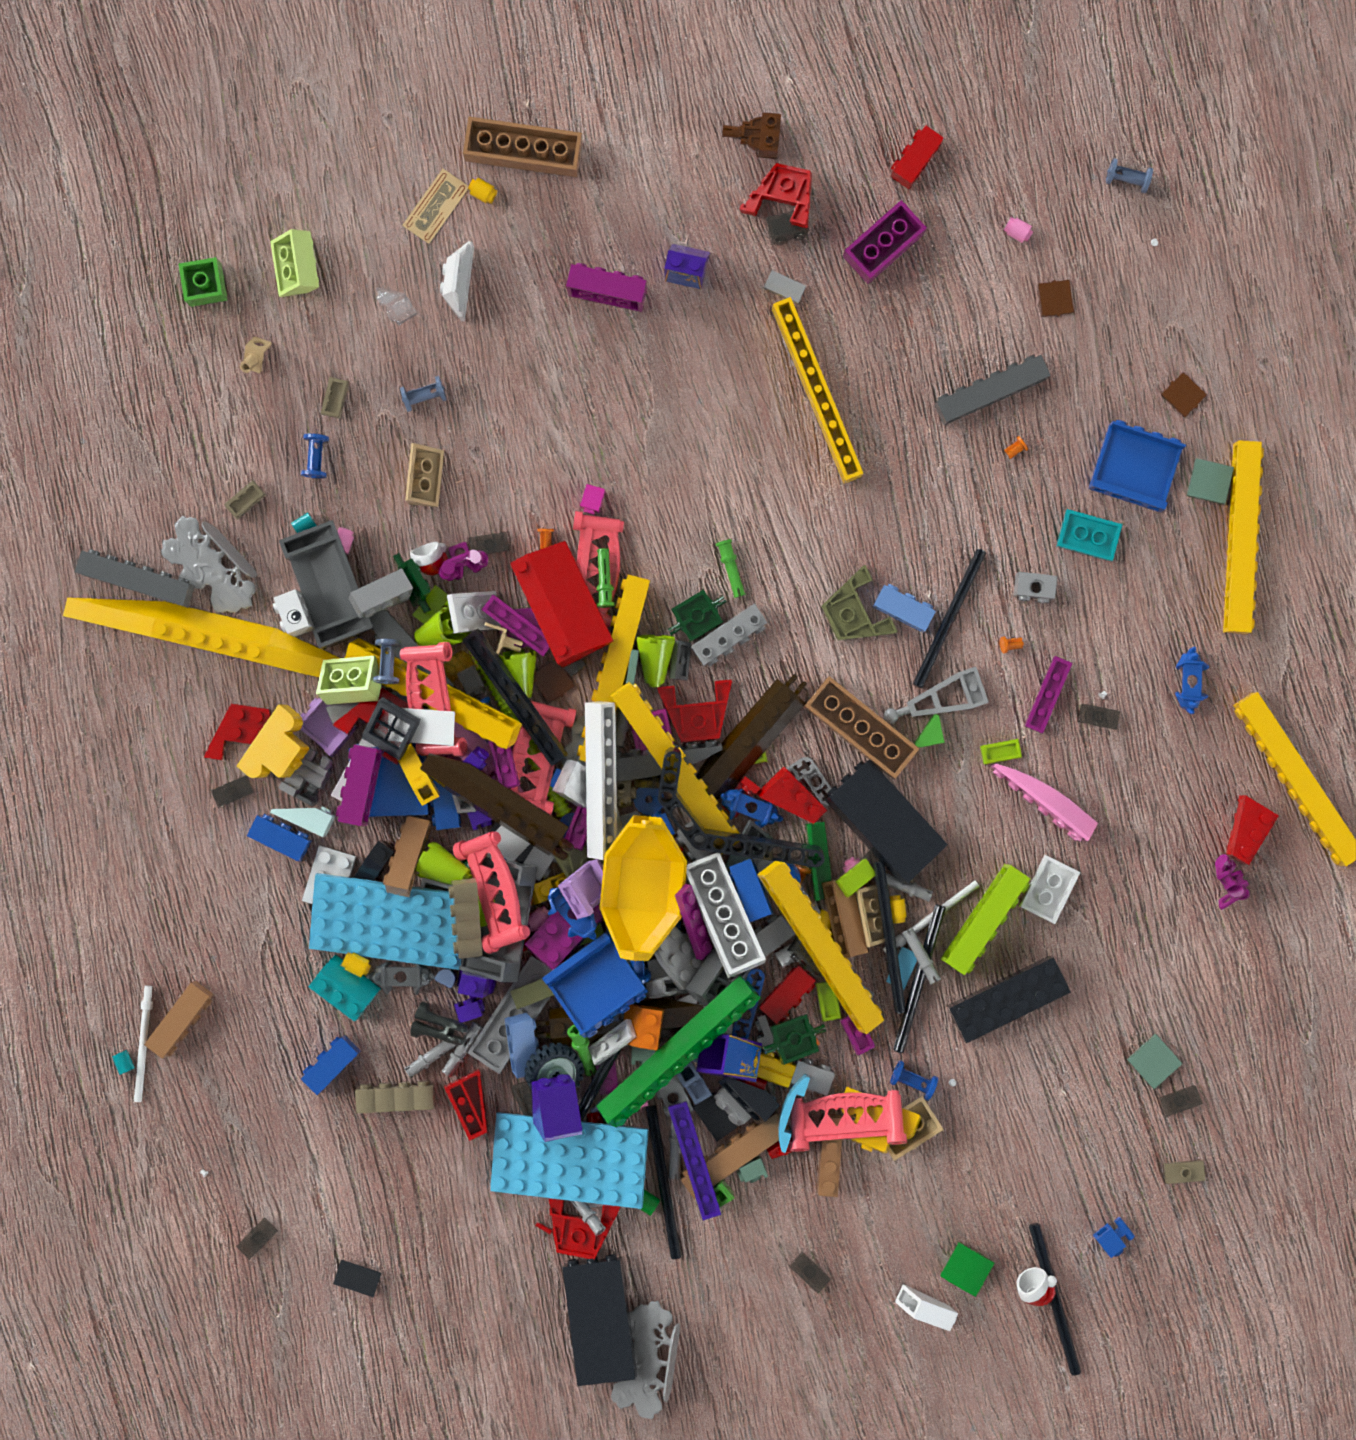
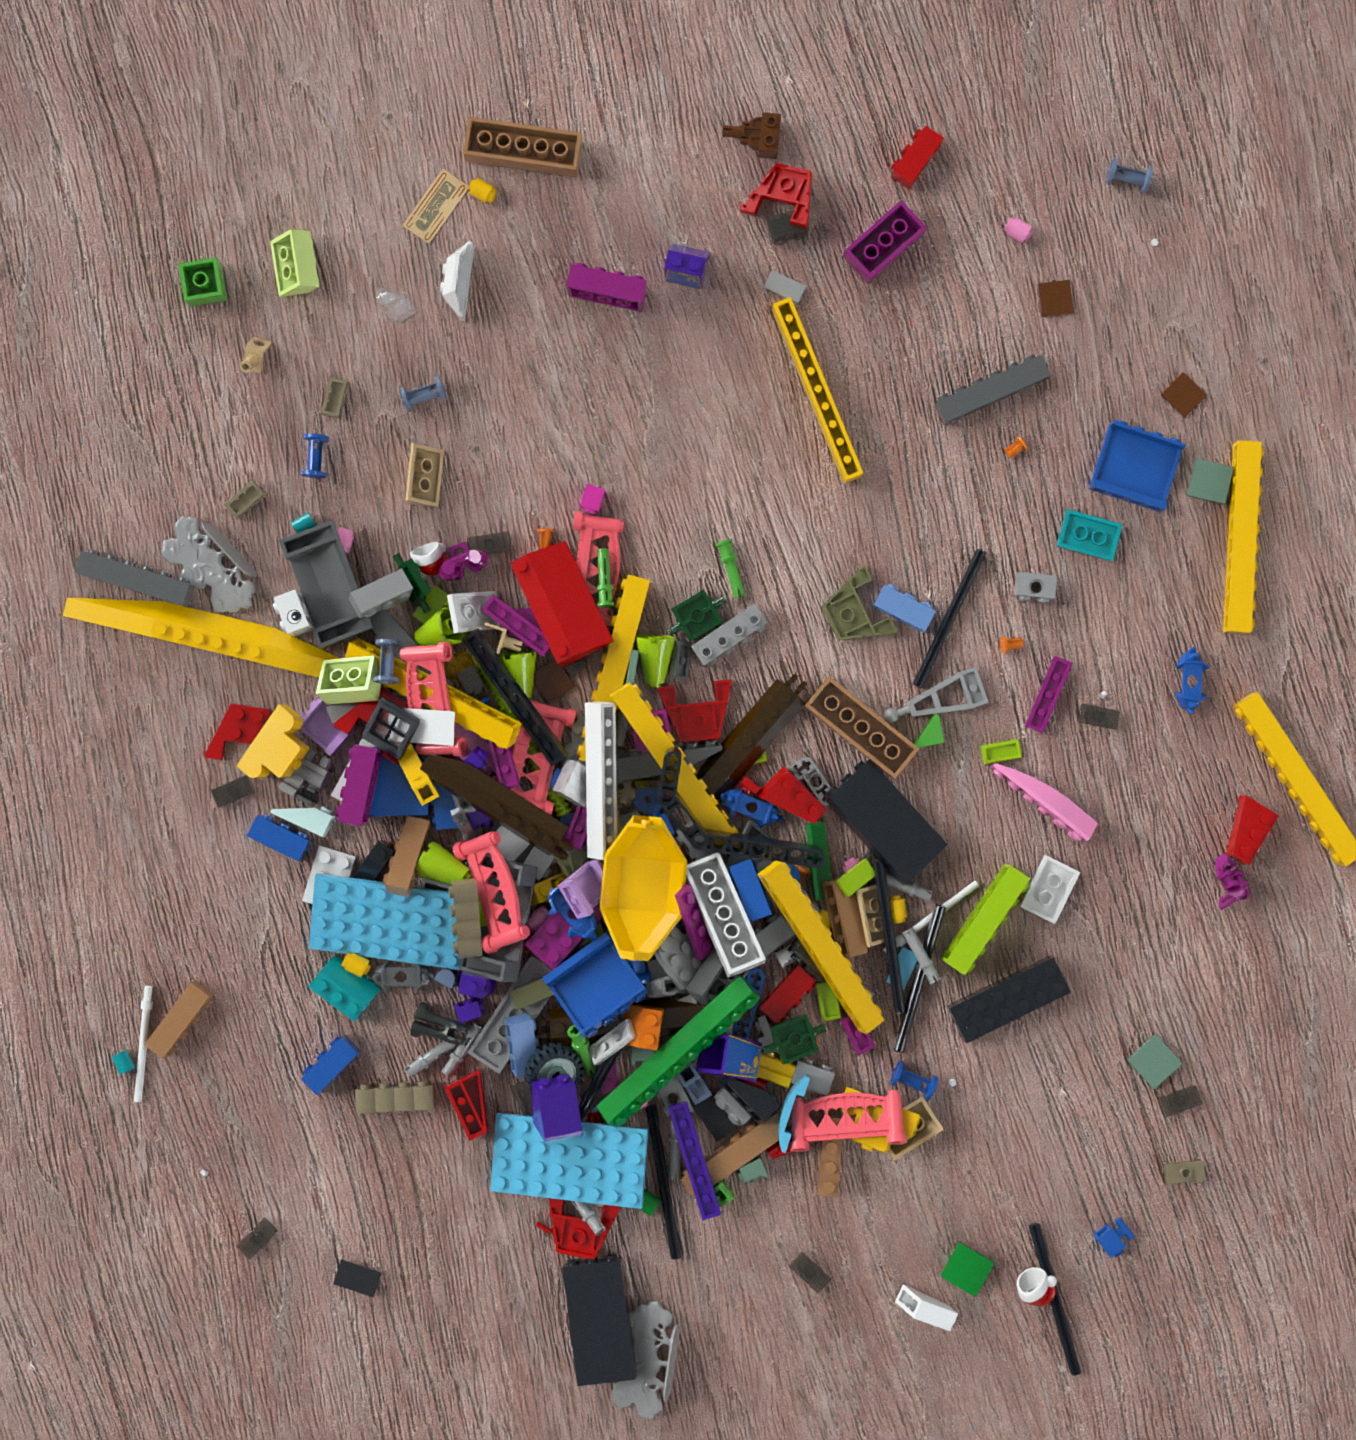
none -> dark grey hinge [450,806,476,841]

